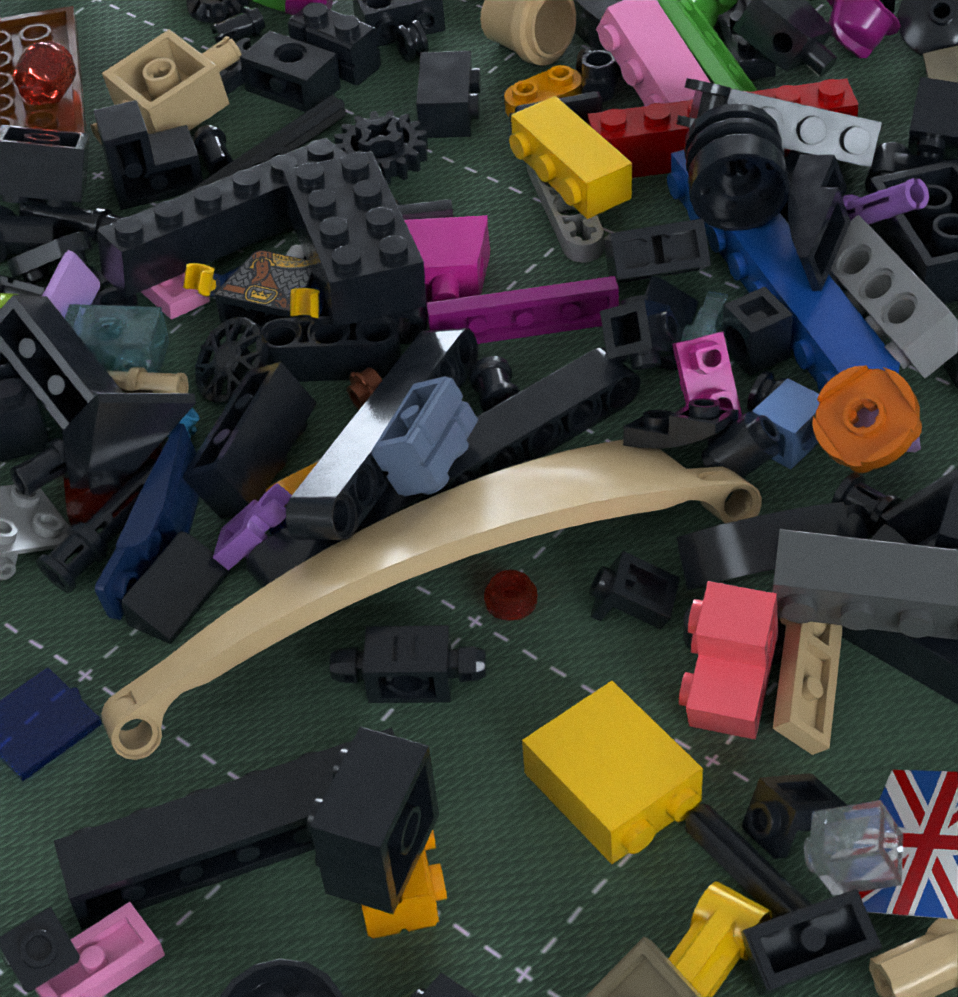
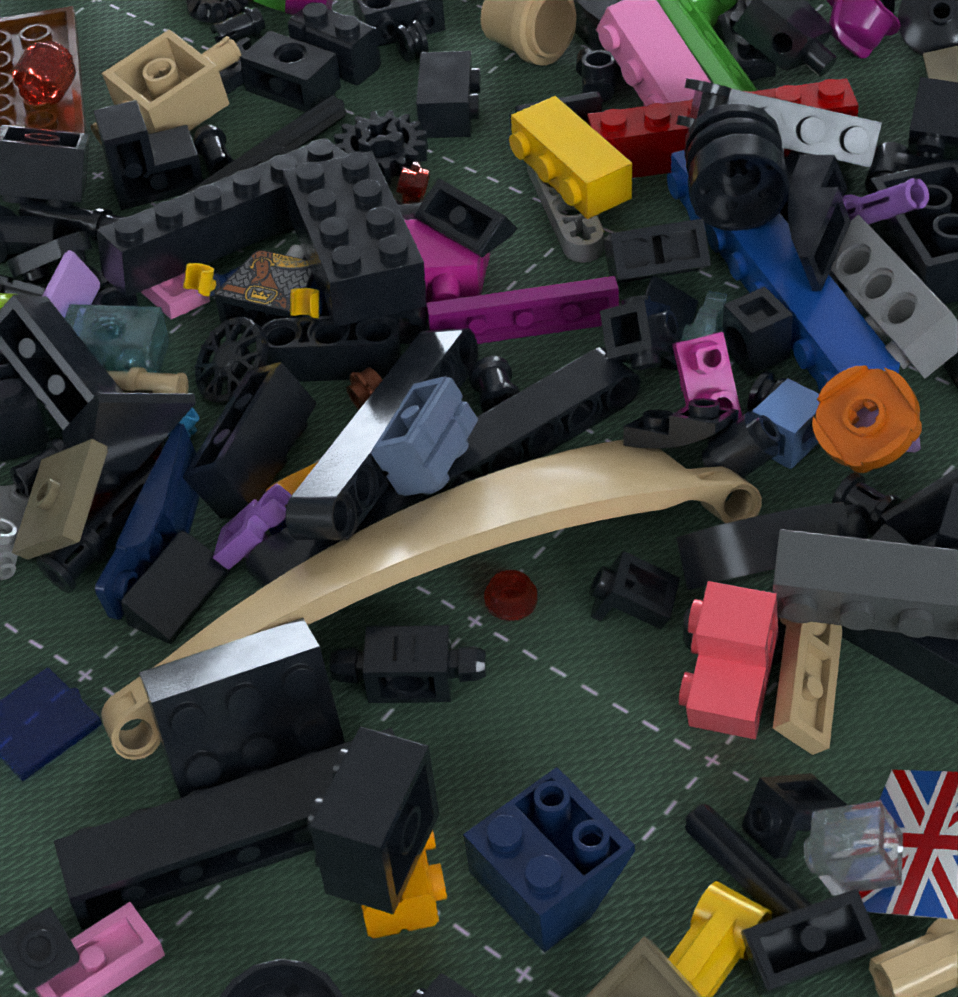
light orange plate [504,65,582,116] -> none
yellow brick [522,681,703,864] -> none
none -> dark tan plate [11,439,108,560]
none -> black brick [139,618,345,798]
none -> clear red plate [396,161,431,204]
none -> black slope [413,178,517,257]
none -> dark blue slope [463,767,635,953]

